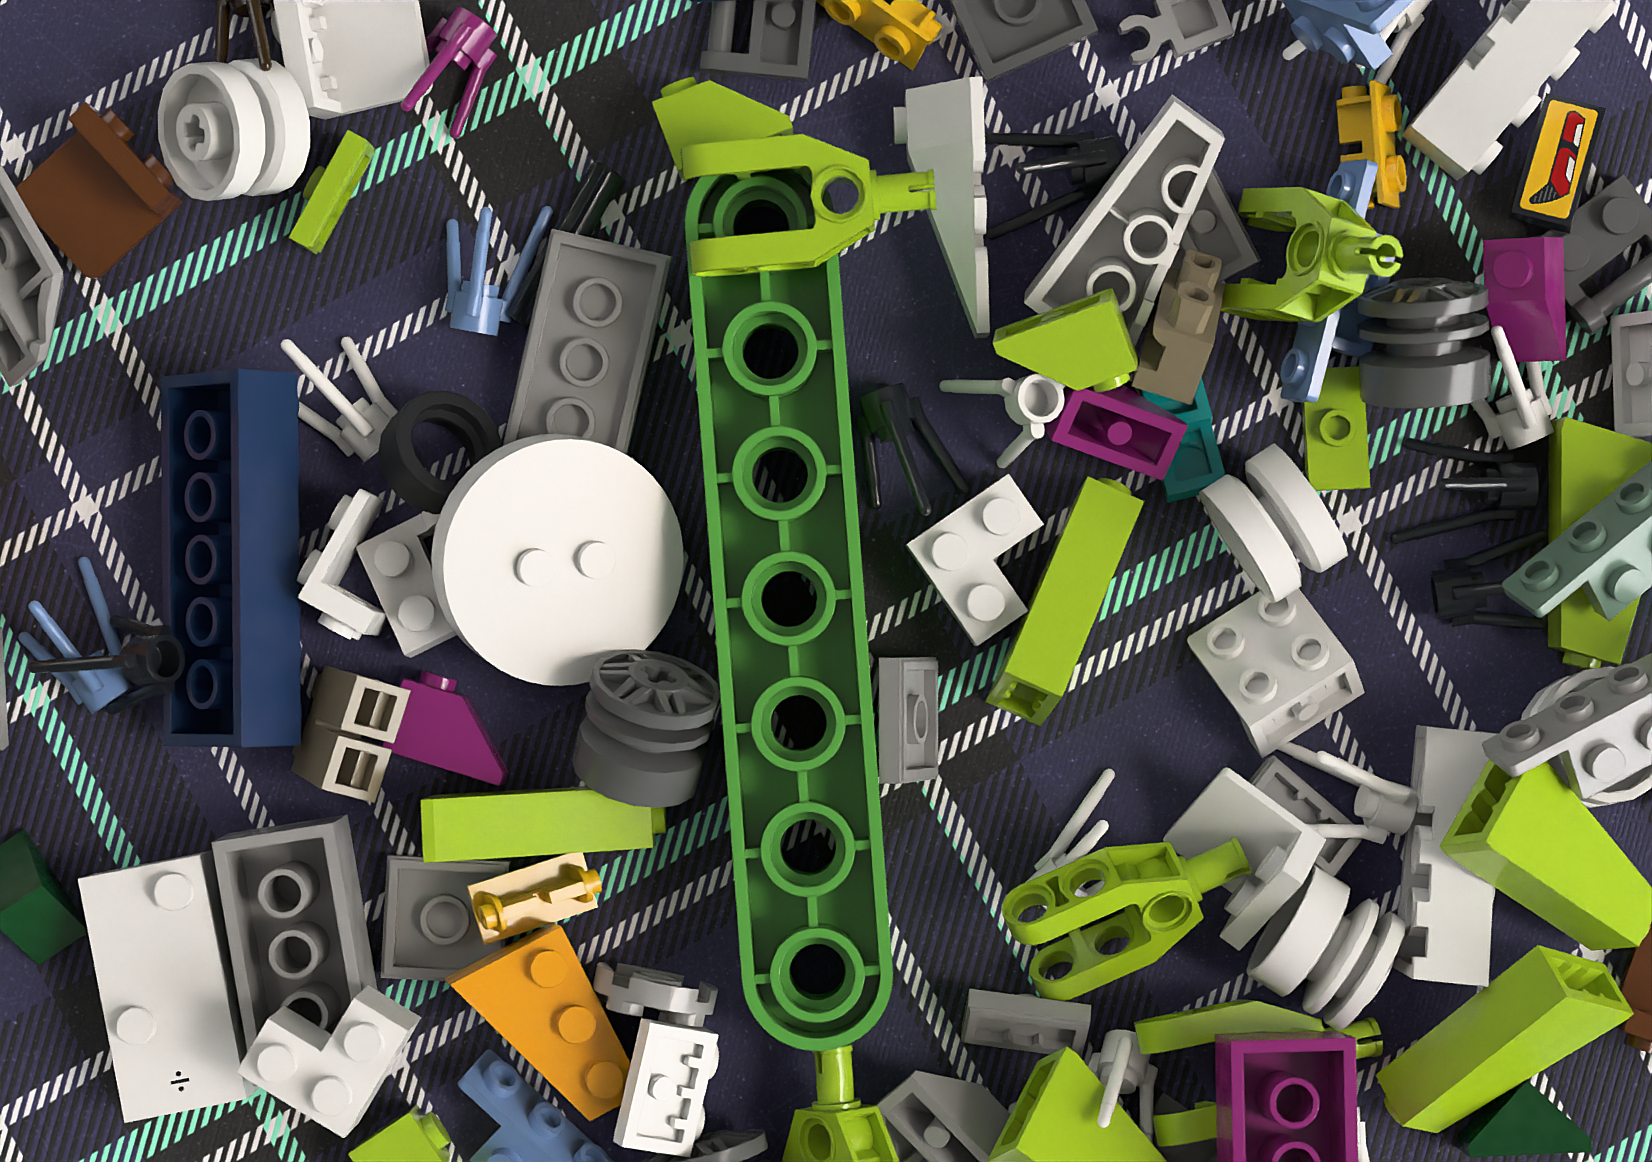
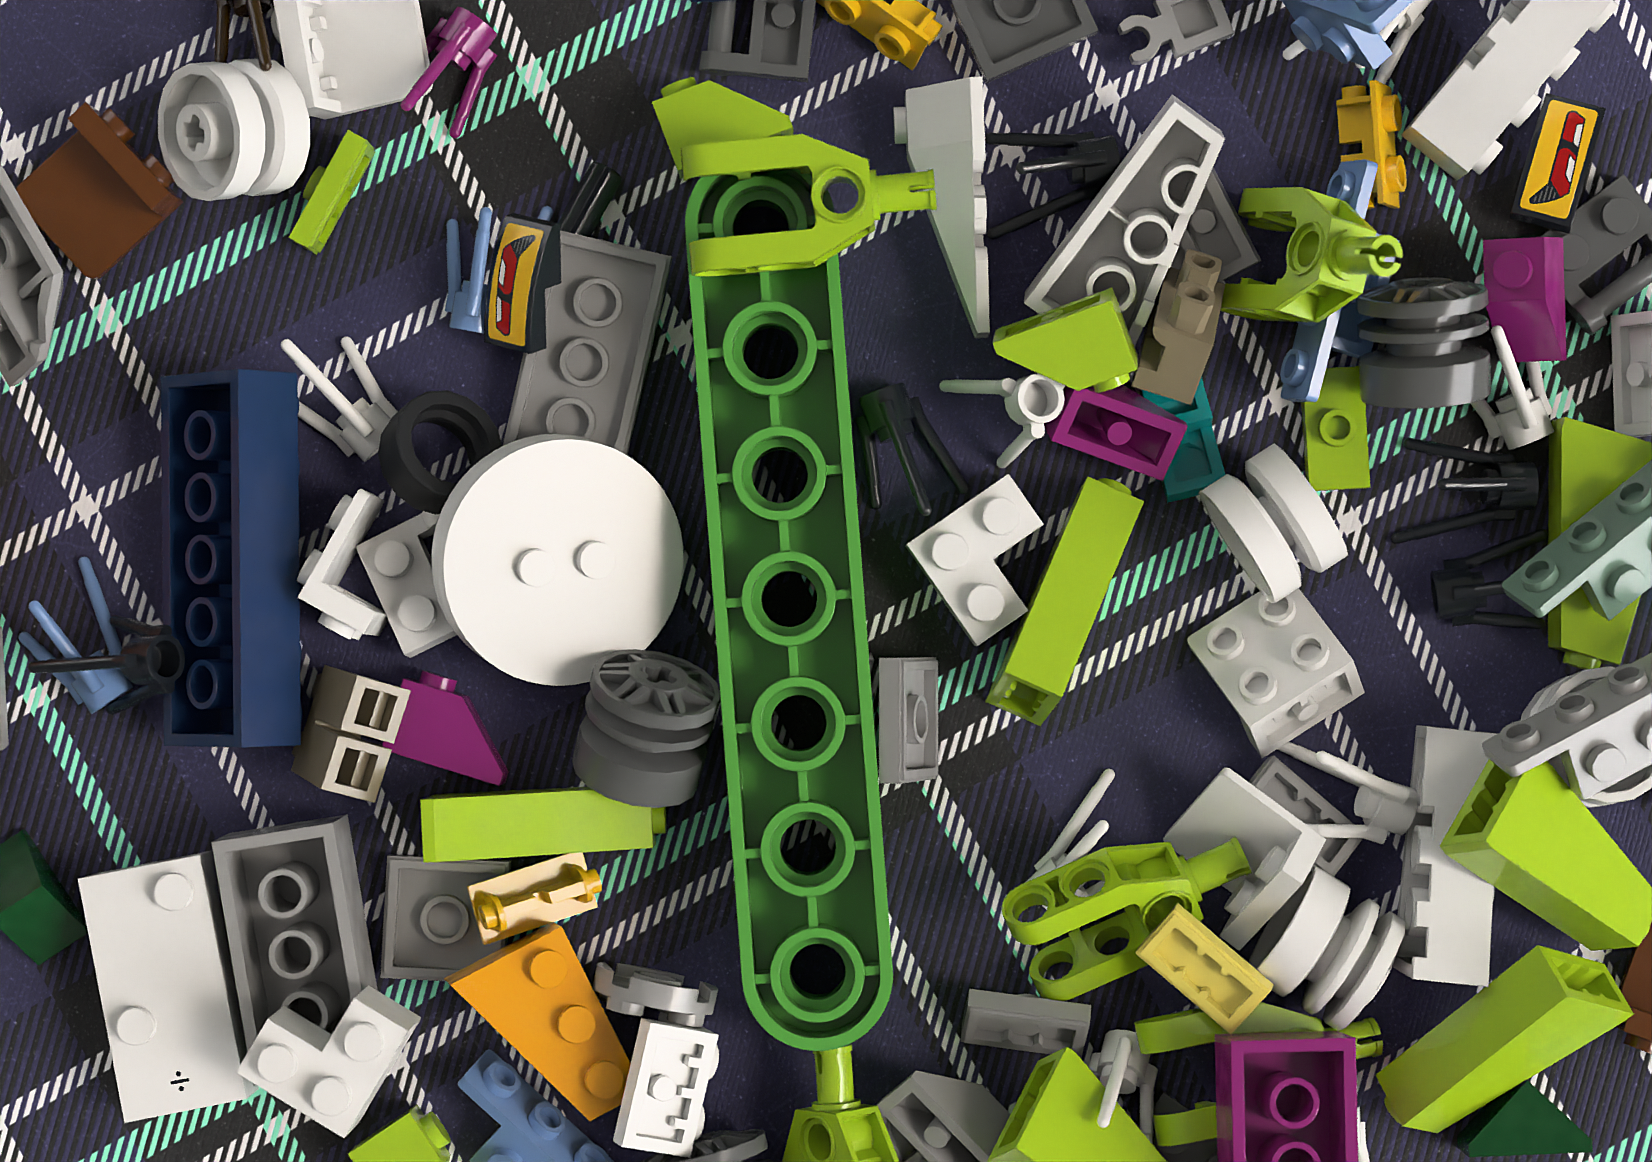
none -> slope [484,213,561,354]
none -> light yellow plate [1135,903,1274,1034]

